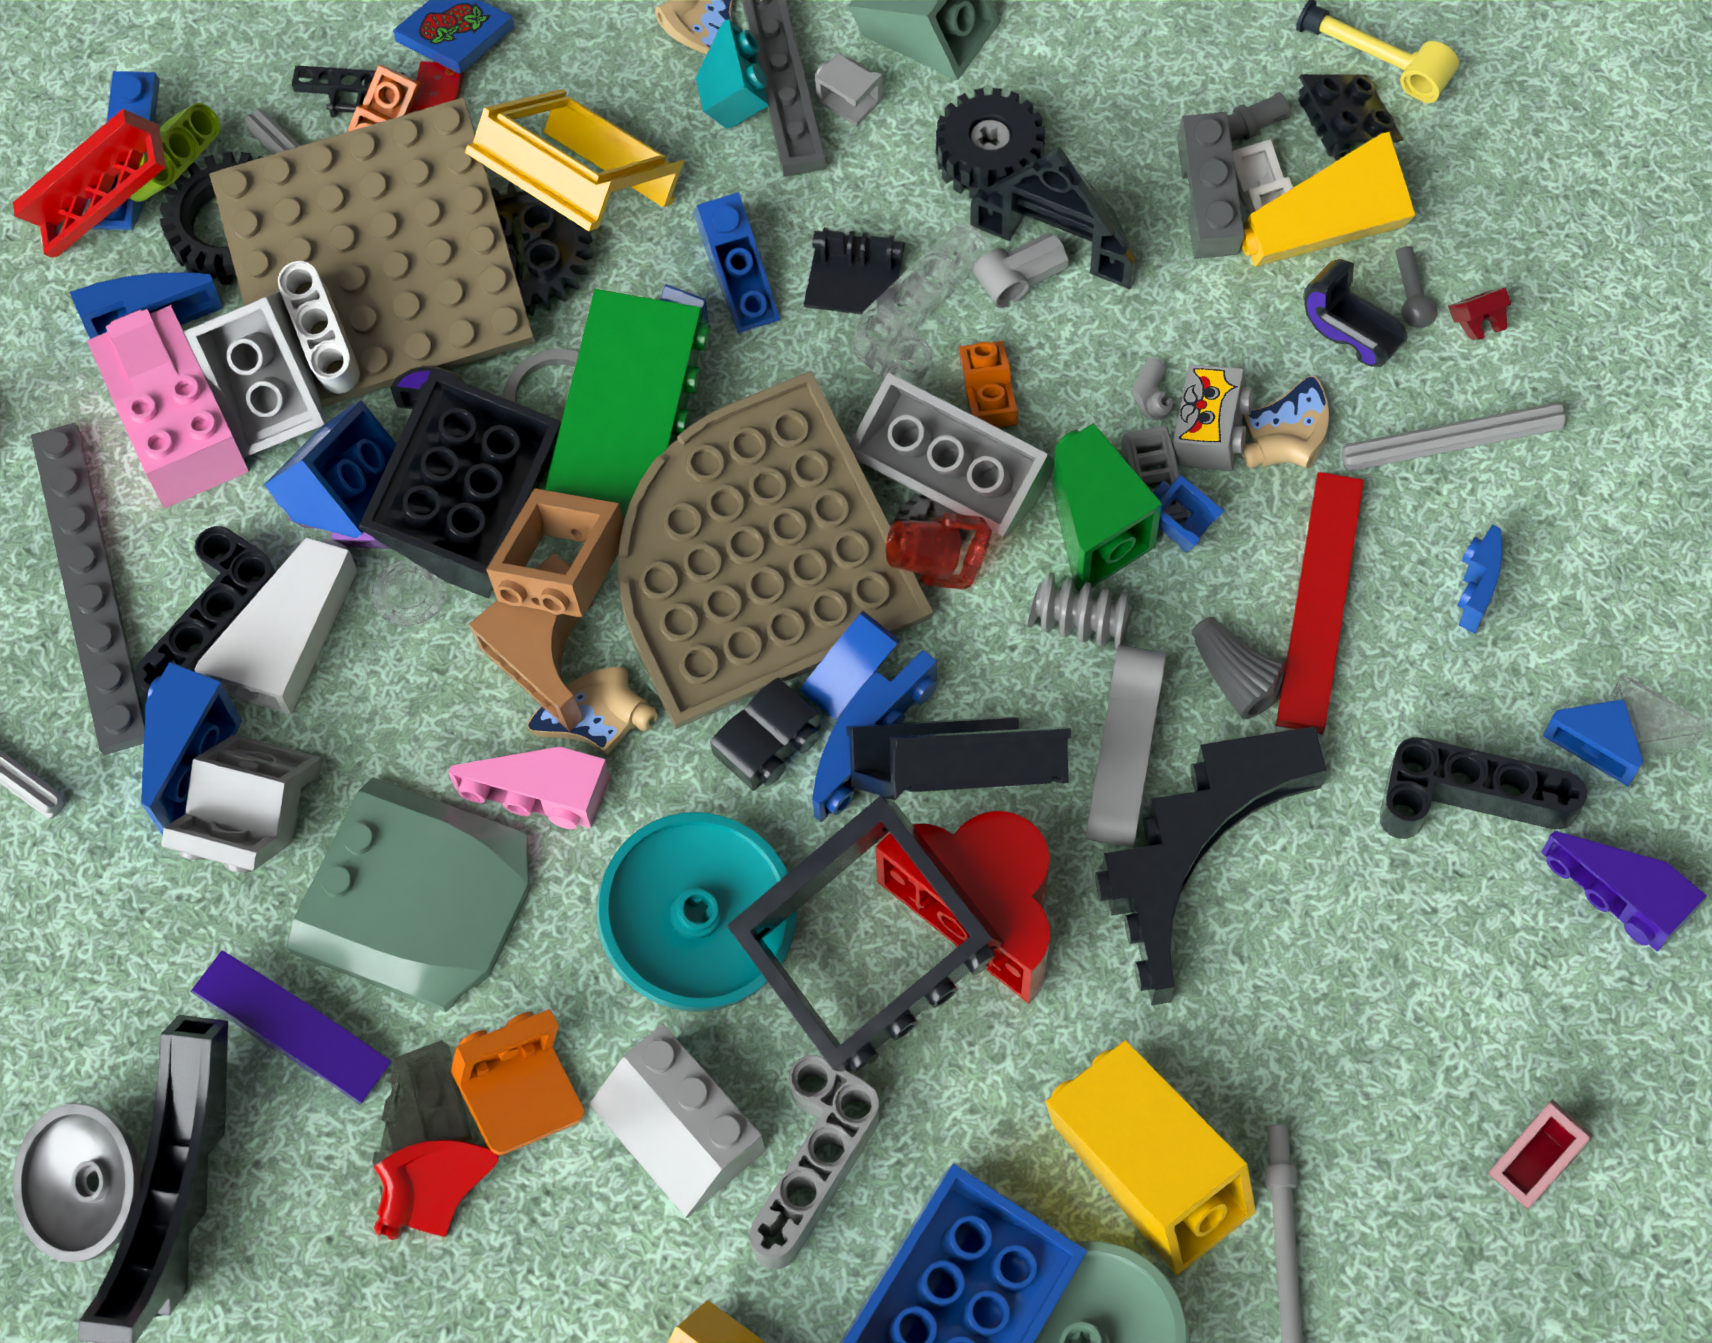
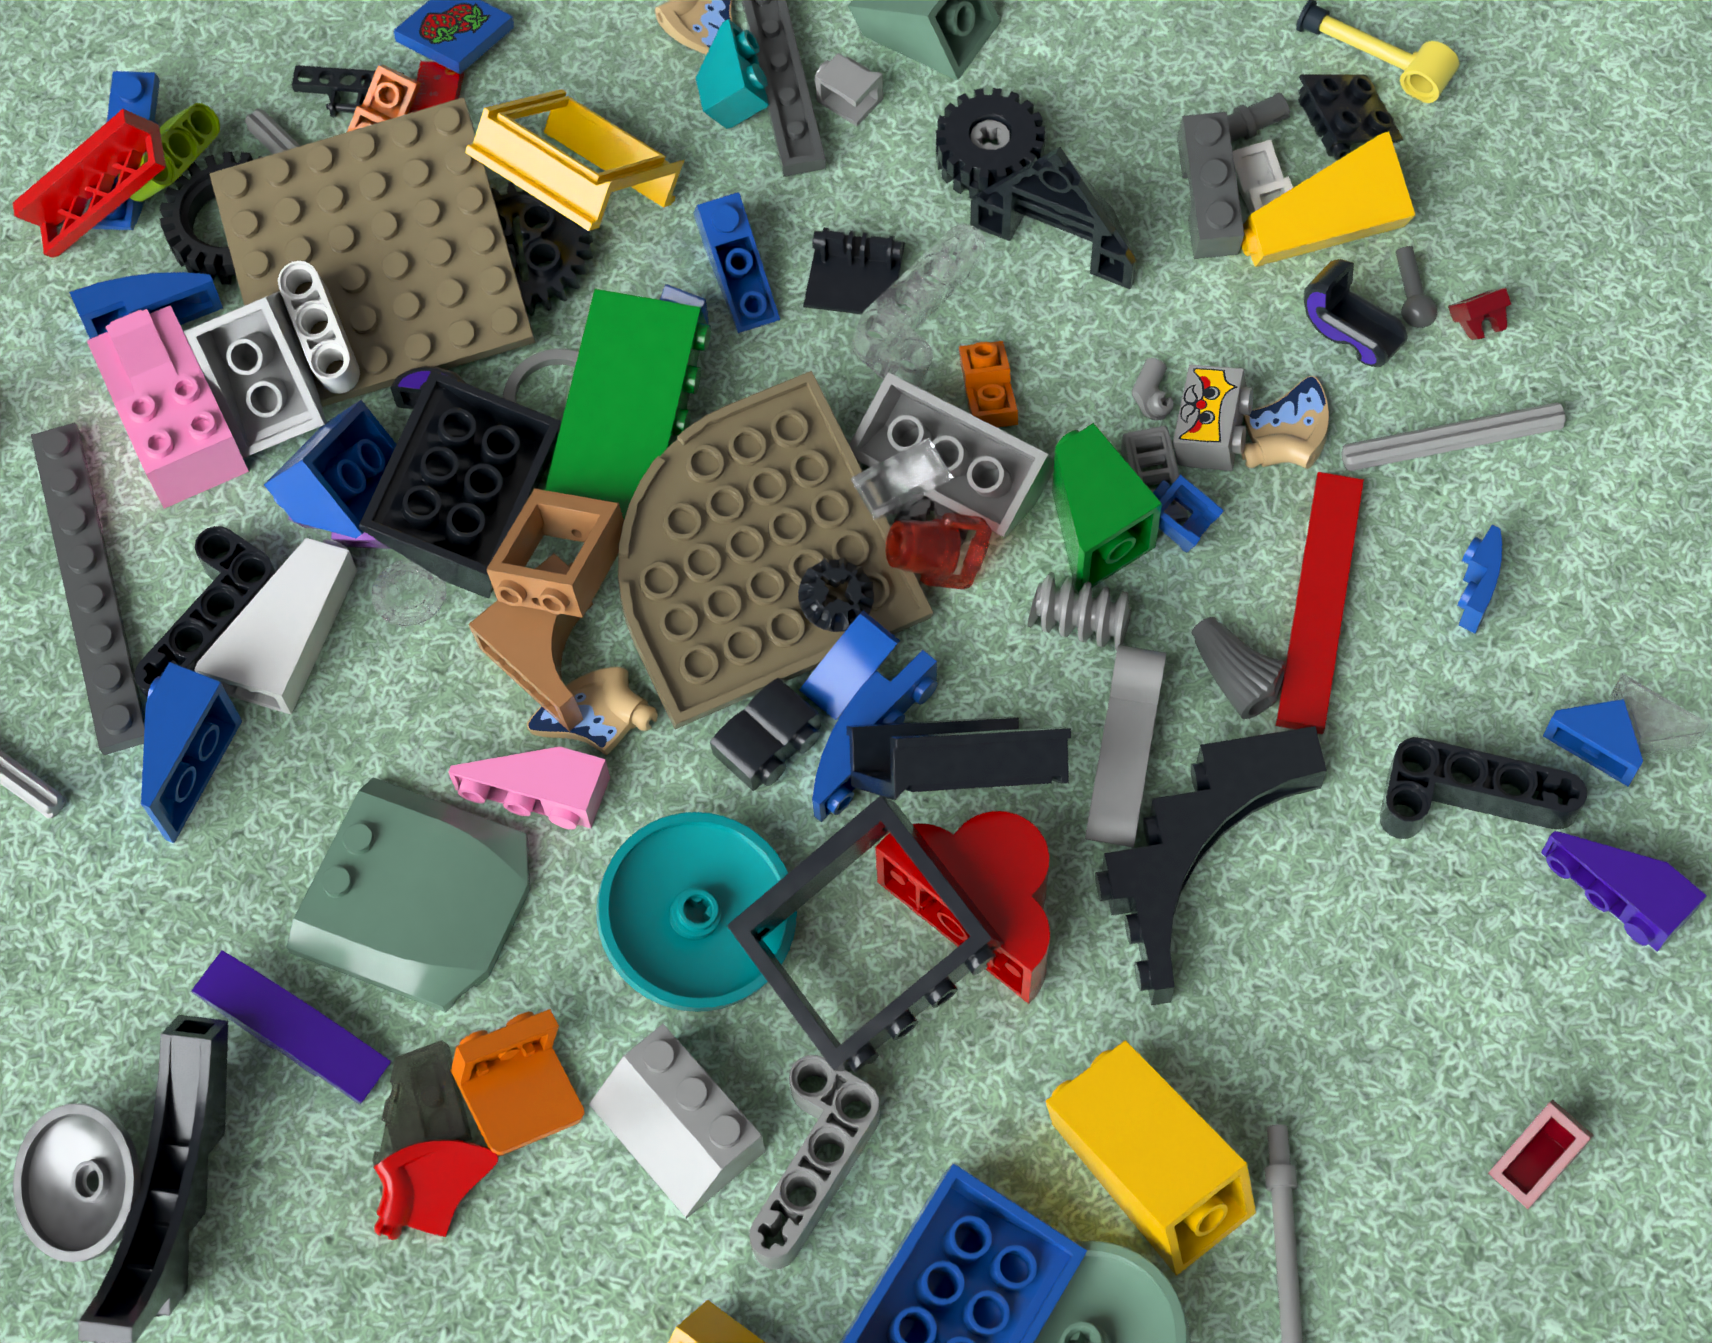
light grey bracket [161,734,323,873] -> none
light grey piece [973,233,1069,308] -> none
none -> black gear [798,557,874,632]
none -> clear slope [851,438,953,520]

